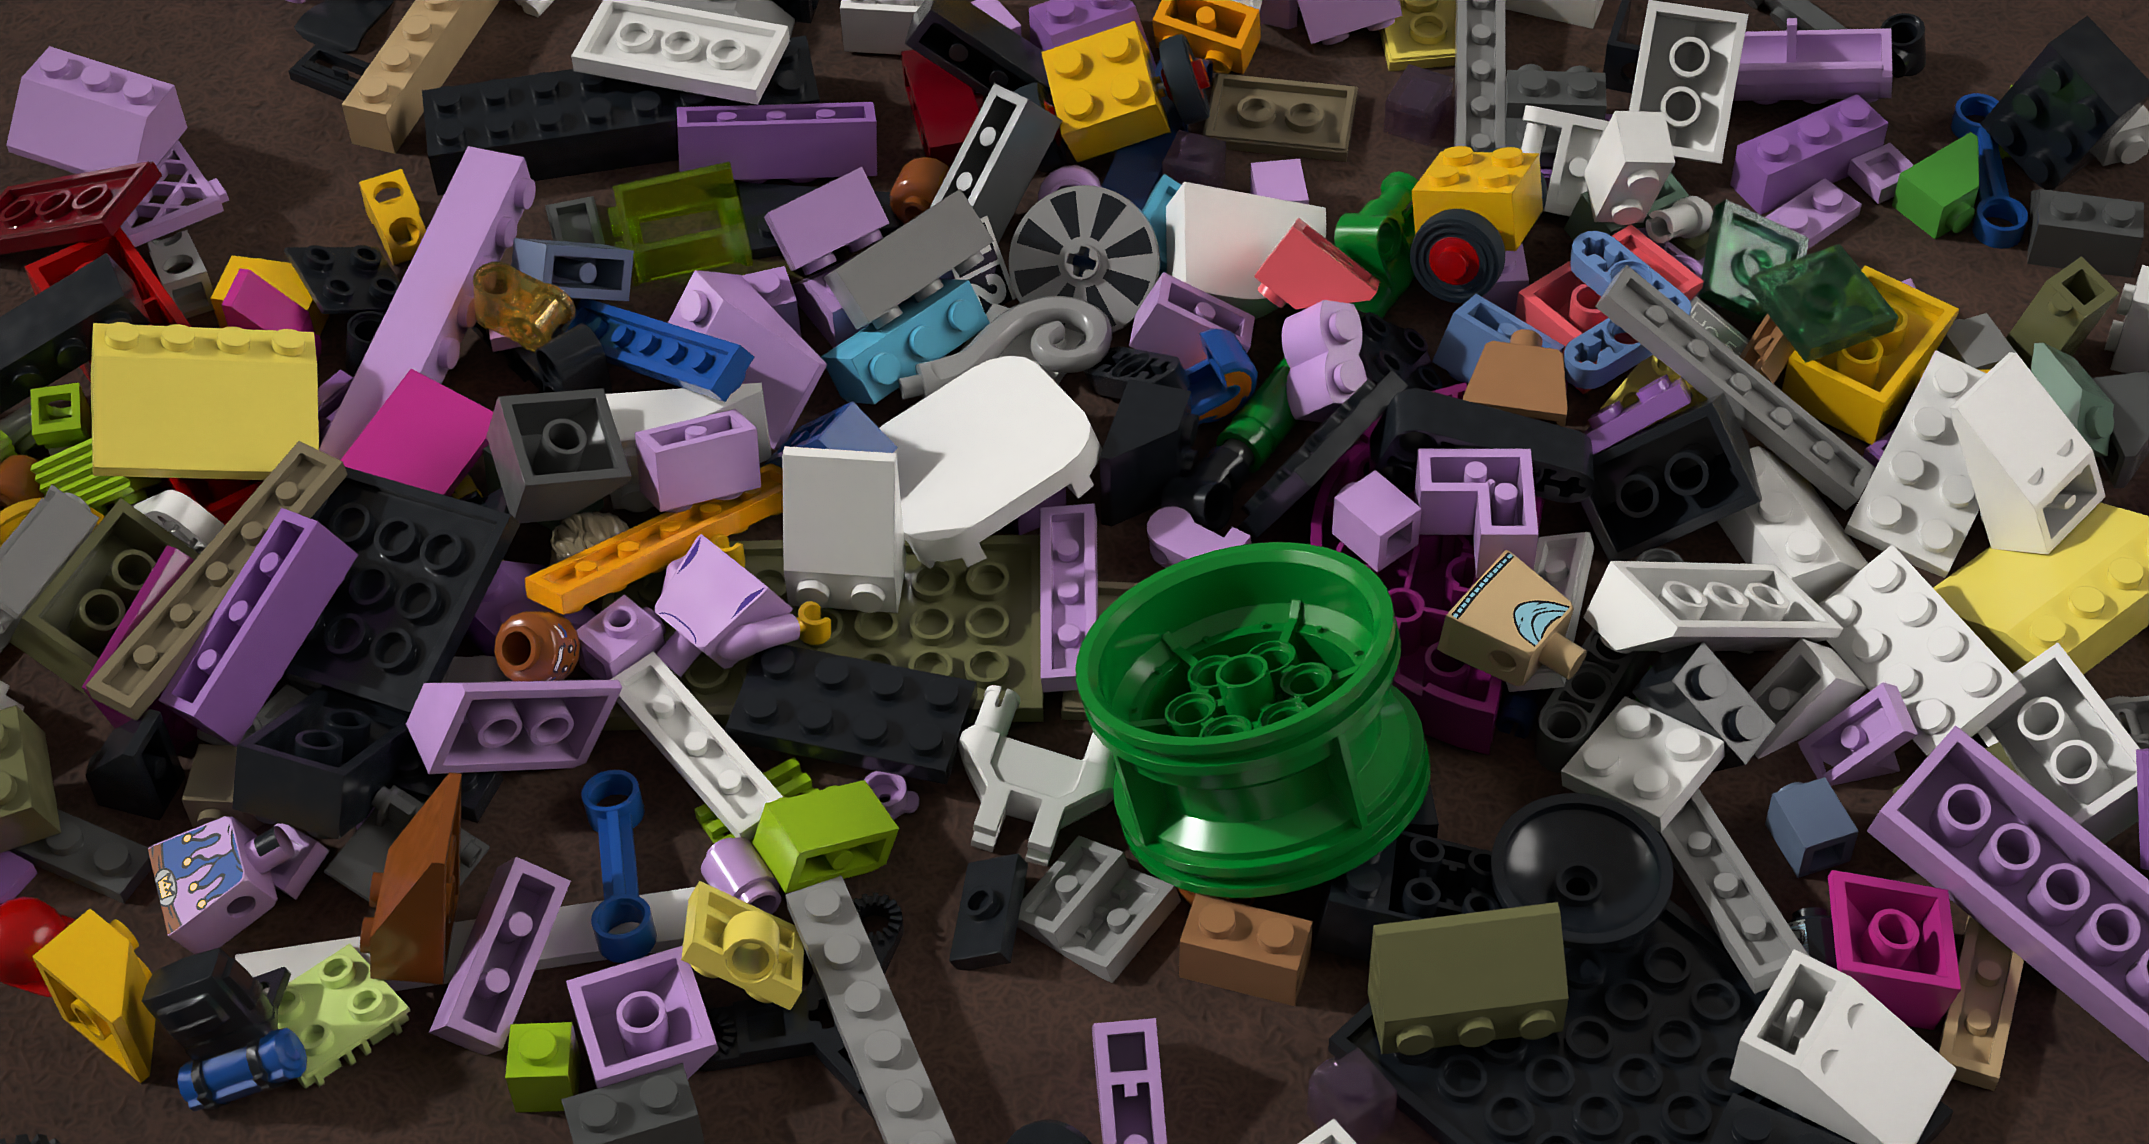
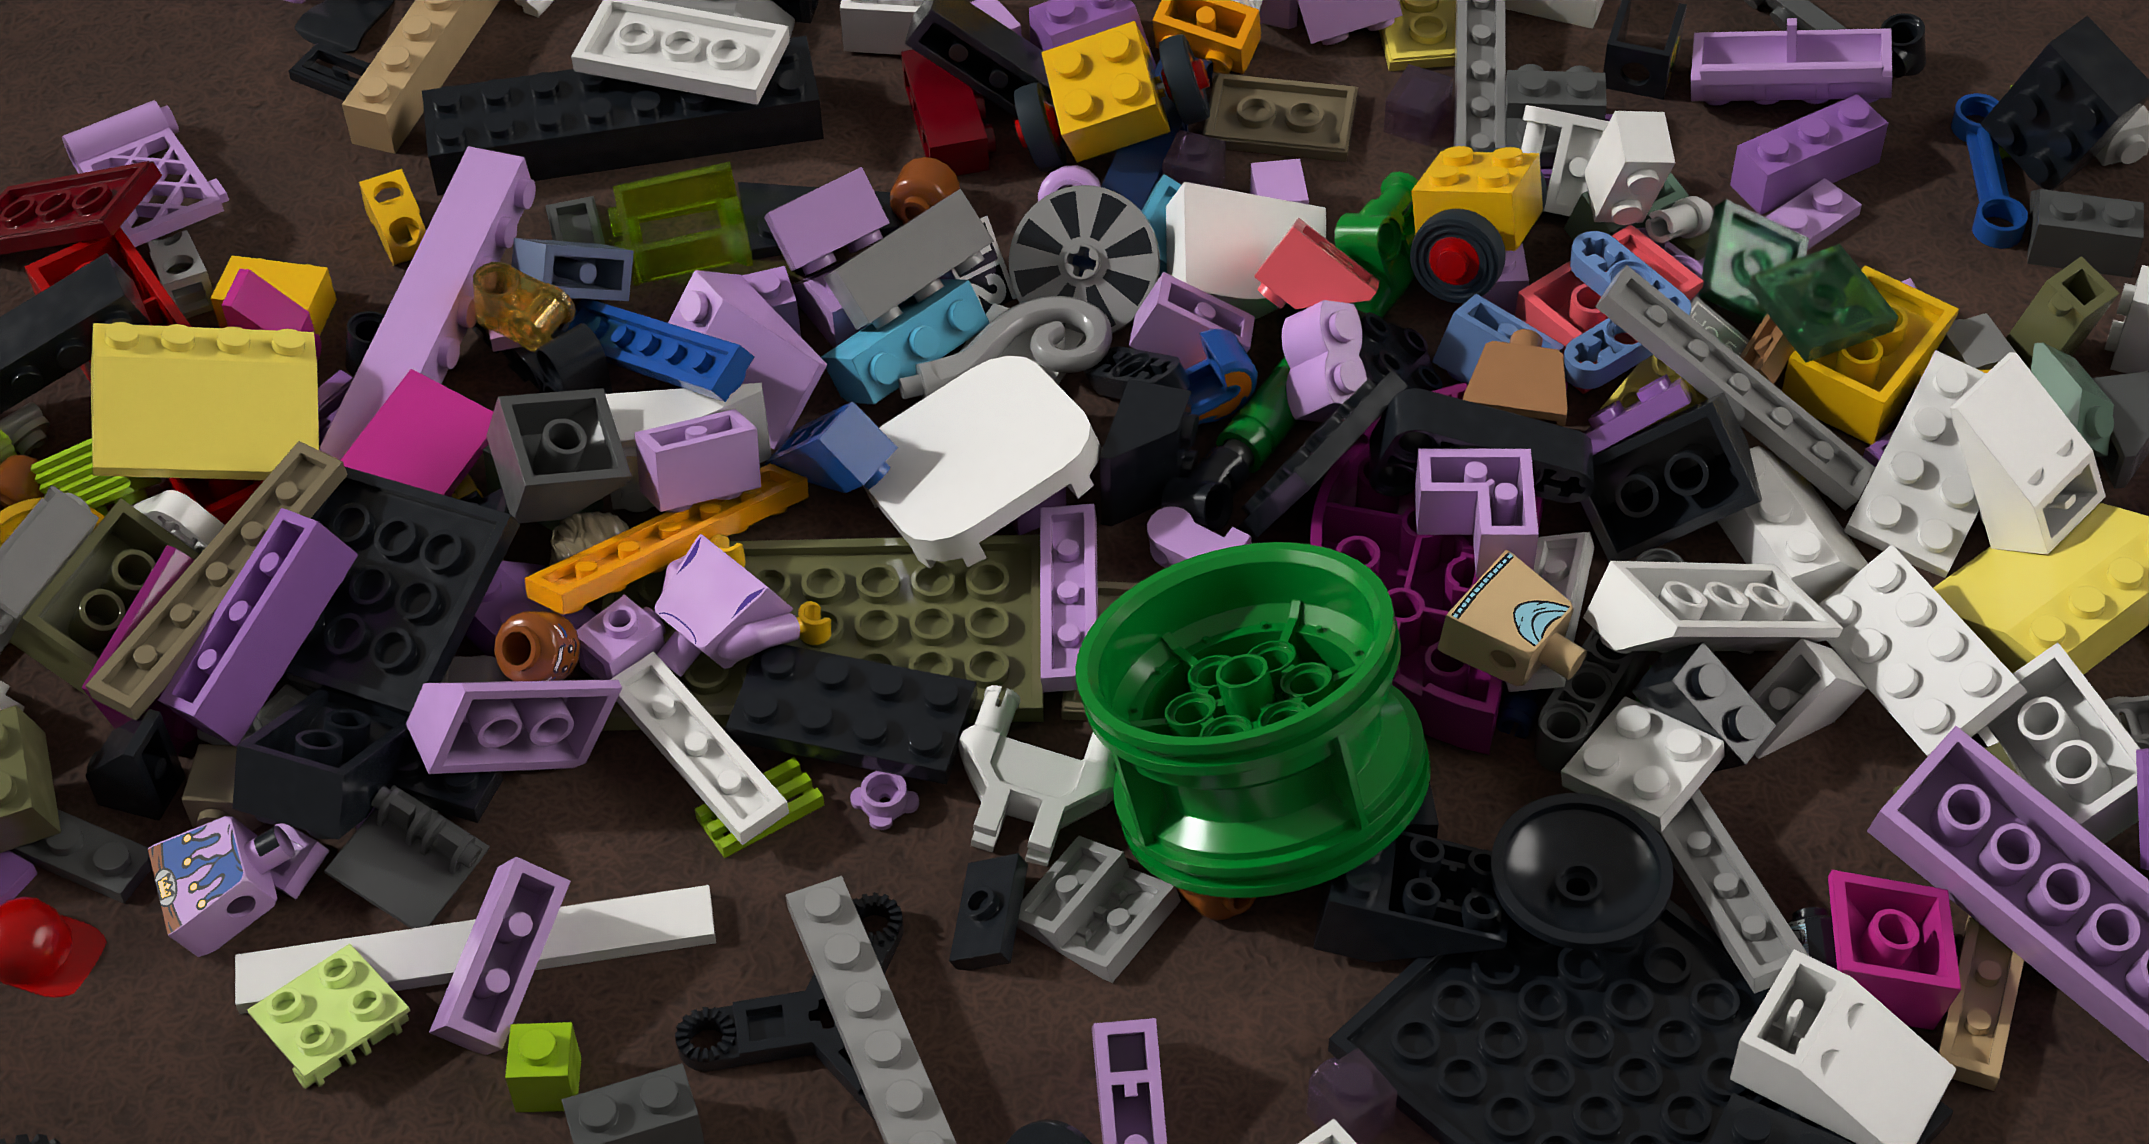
lavender slope [6,46,187,174] -> none
lime leg [31,383,92,456] -> none
yellow slope [32,909,155,1084] -> none
black piece [142,947,307,1111] -> none
black hinge [284,245,401,315] -> none
dark orange slope [360,772,462,985] -> none
lavender slope [566,945,718,1089] -> none
blue piece [581,770,657,963] -> none
medium lavender brick [677,102,877,186] -> none
light yellow plate [681,881,804,1010] -> none
lavender brick [701,837,781,914] -> none
lime brick [752,780,899,894] -> none
white slope [782,446,907,613] -> none
dark grey brick [930,83,1062,244] -> none
medium nougat brick [1179,893,1313,1006] -> none
lavender brick [1332,470,1422,572] -> none
olive slope [1368,902,1569,1055] -> none
white slope [1629,0,1749,164] -> none
sand blue brick [1765,777,1859,878] -> none
lavender slope [1798,682,1918,786] -> none
lavender plate [1847,143,1913,204] -> none
bright green slope [1892,132,1979,239] -> none

